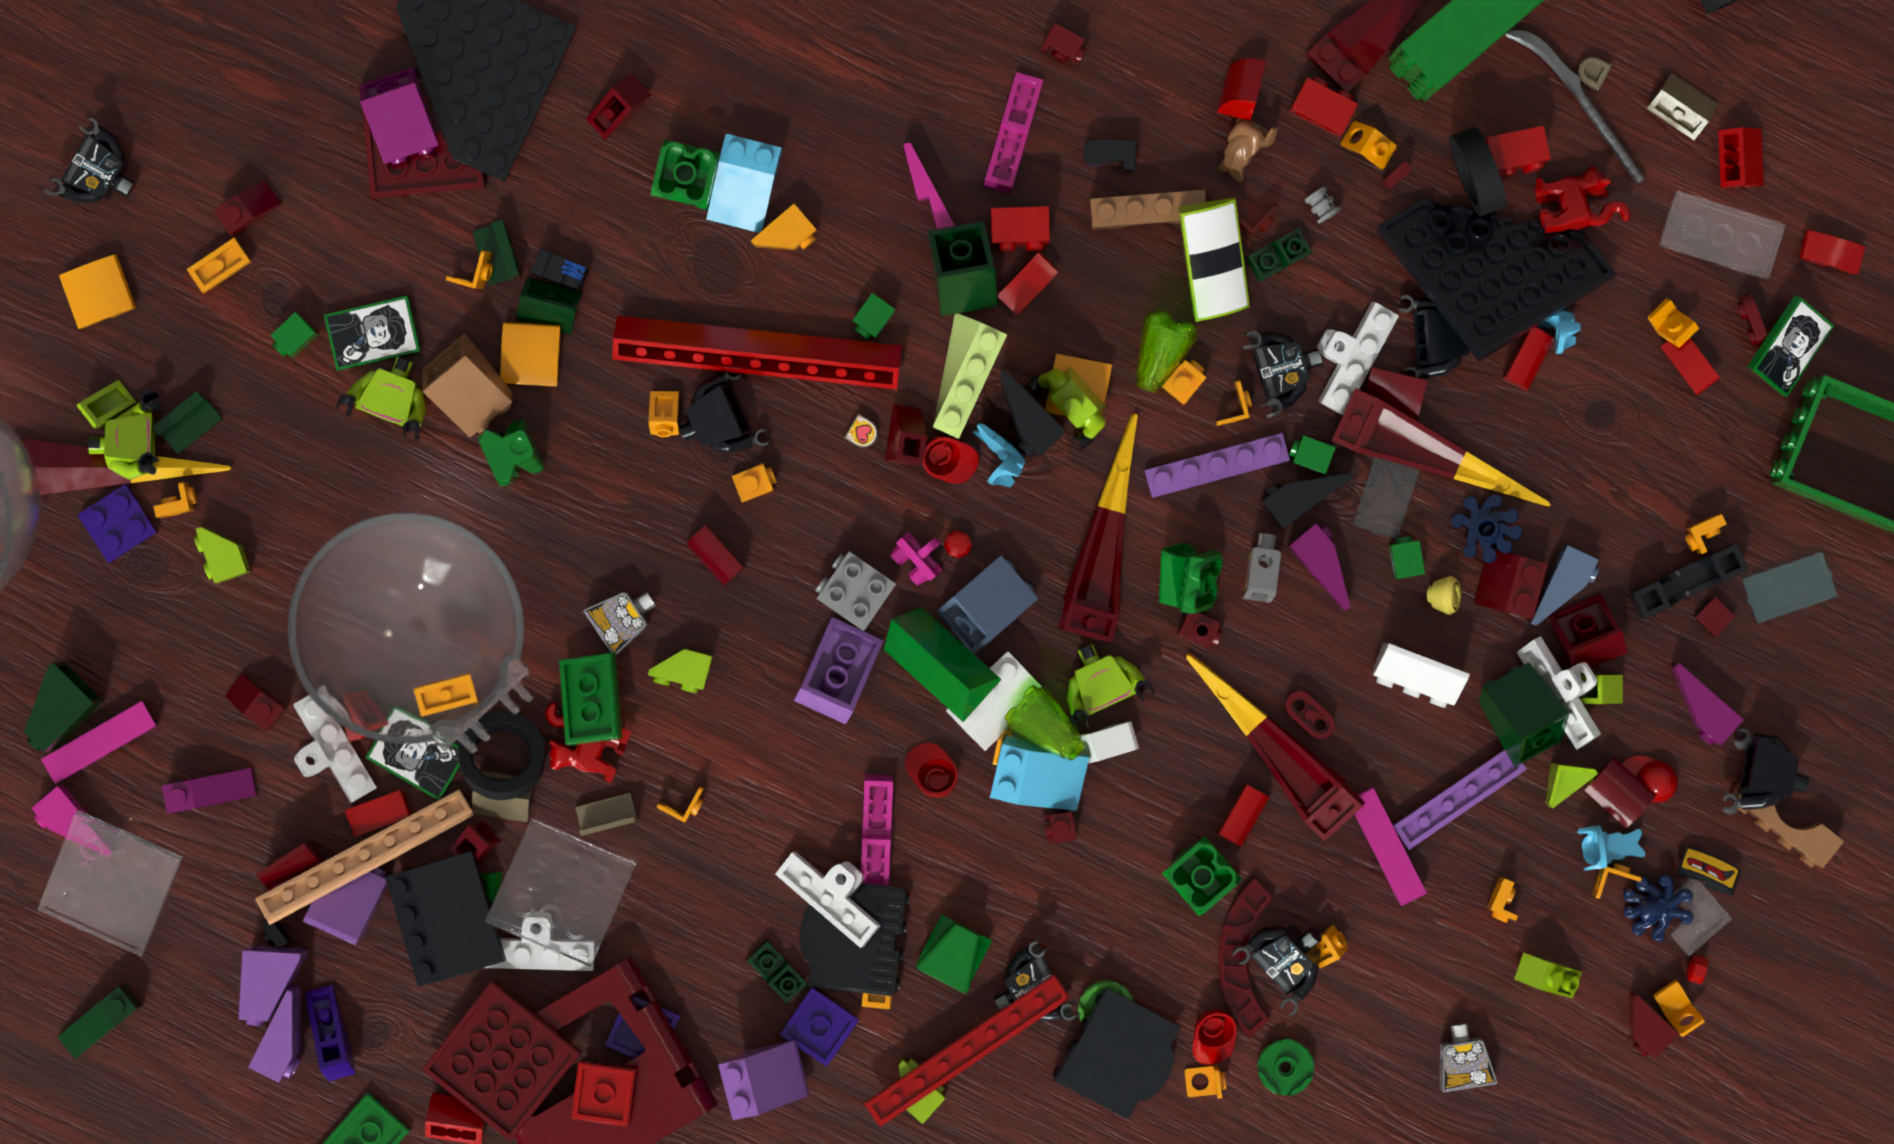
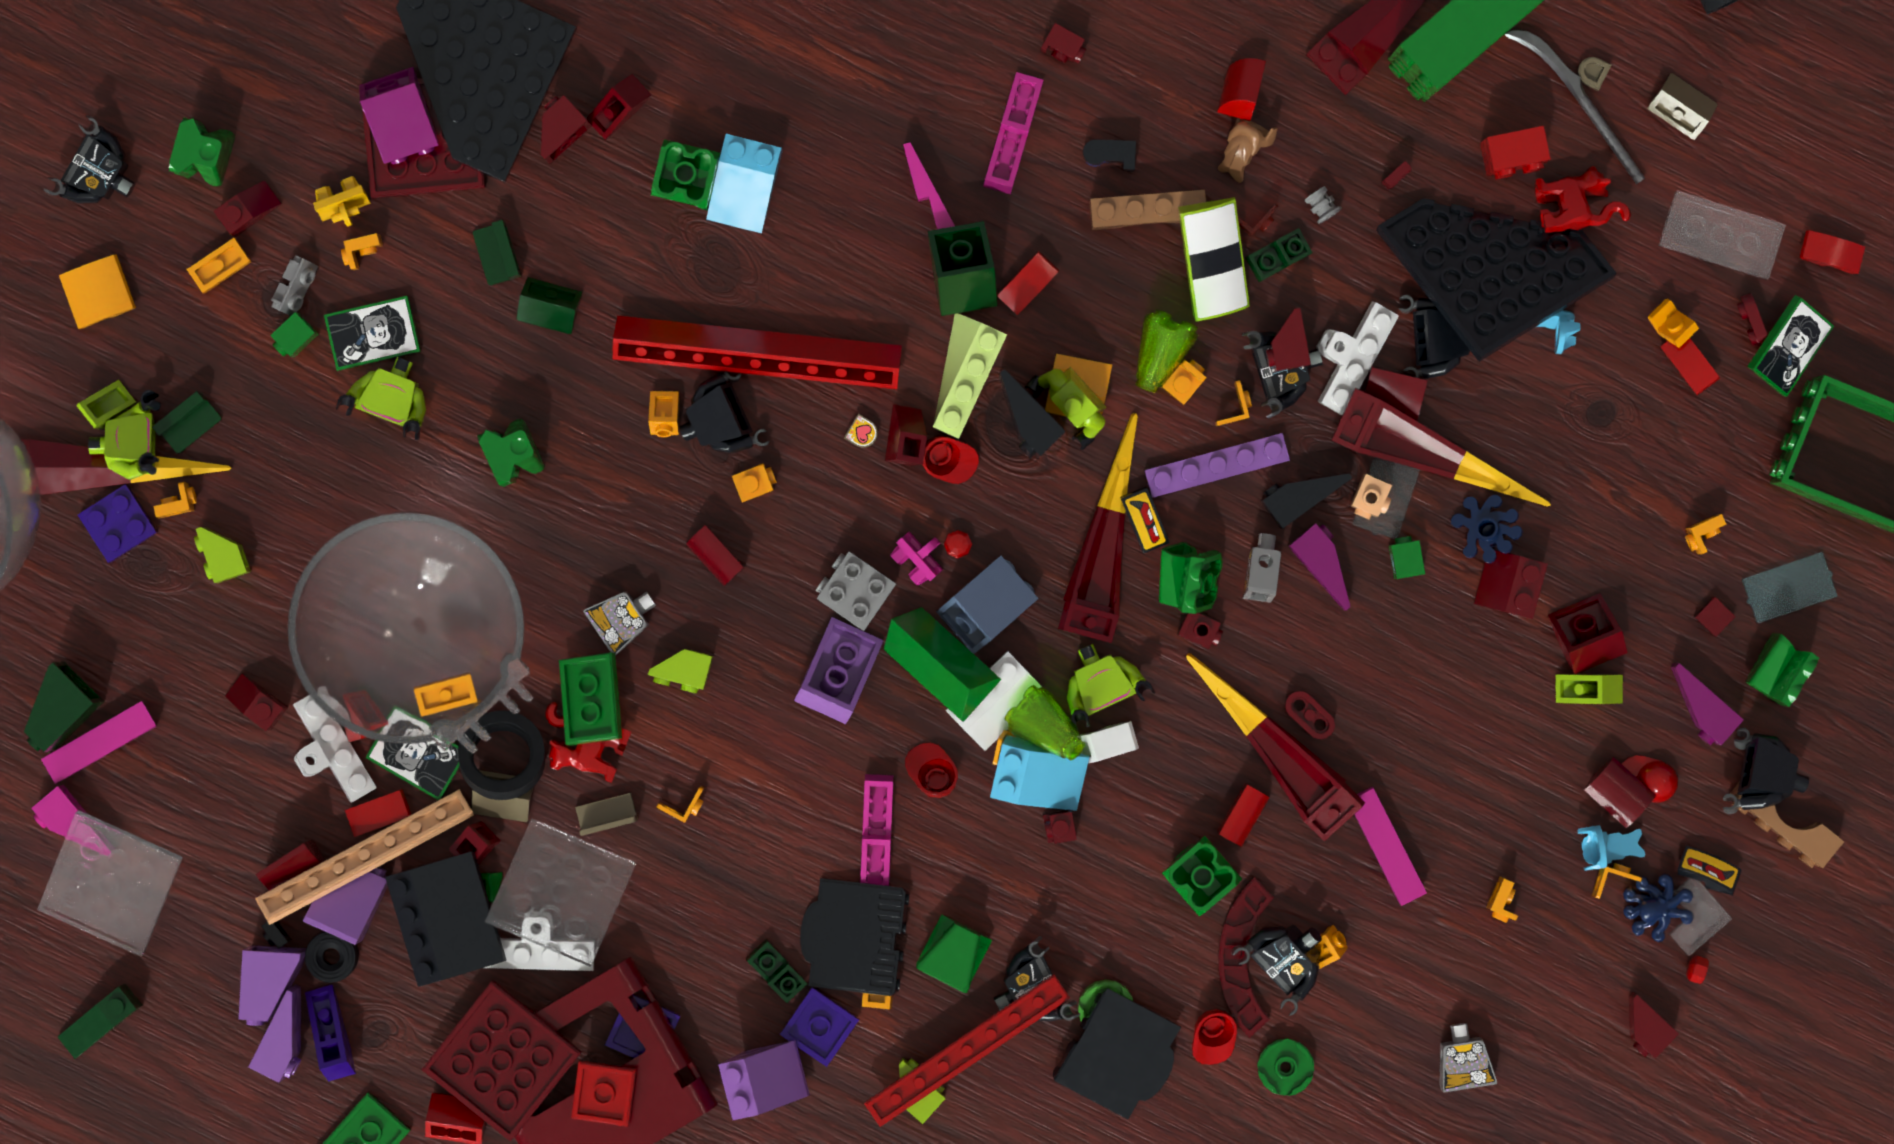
magenta slope [162,768,257,814] -> none
medium nougat slope [422,333,512,438] -> none
light orange bracket [446,250,493,289] -> none
light orange slope [500,322,561,387] -> none
black leg [531,248,590,291] -> none
light orange slope [751,204,817,250] -> none
white plate [775,851,881,948] -> none
green brick [852,293,896,339] -> none
medium azure hair [973,423,1026,488] -> none
red brick [991,206,1050,252] -> none
light orange bracket [1184,1065,1226,1098] -> none
green brick [1289,435,1336,475] -> none
red brick [1290,77,1358,137] -> none
light orange bracket [1340,121,1397,169] -> none
white slope [1371,643,1470,708] -> none
medium lavender plate [1393,749,1527,850] -> none
light yellow cone [1427,576,1461,615] -> none
black tyre [1449,126,1506,217] -> none
dark green slope [1479,662,1569,767] -> none
red brick [1502,327,1554,391] -> none
lime slope [1514,952,1582,999] -> none
white plate [1517,636,1601,750] -> none
sand blue slope [1527,545,1600,625] -> none
lime slope [1545,763,1598,808] -> none
black arch [1628,544,1749,619] -> none
light orange bracket [1654,980,1705,1037] -> none
red brick [1718,127,1764,188] -> none
none -> green piece [169,117,235,187]
none -> light grey hinge [271,255,318,316]
none -> black tyre [305,931,359,983]
none -> yellow hips [313,176,371,227]
none -> light orange bracket [341,233,383,270]
none -> dark red slope [541,95,592,165]
none -> slope [1120,486,1170,554]
none -> dark red slope [1266,308,1311,372]
none -> light nougat brick [1350,474,1392,520]
none -> green piece [1745,633,1819,707]

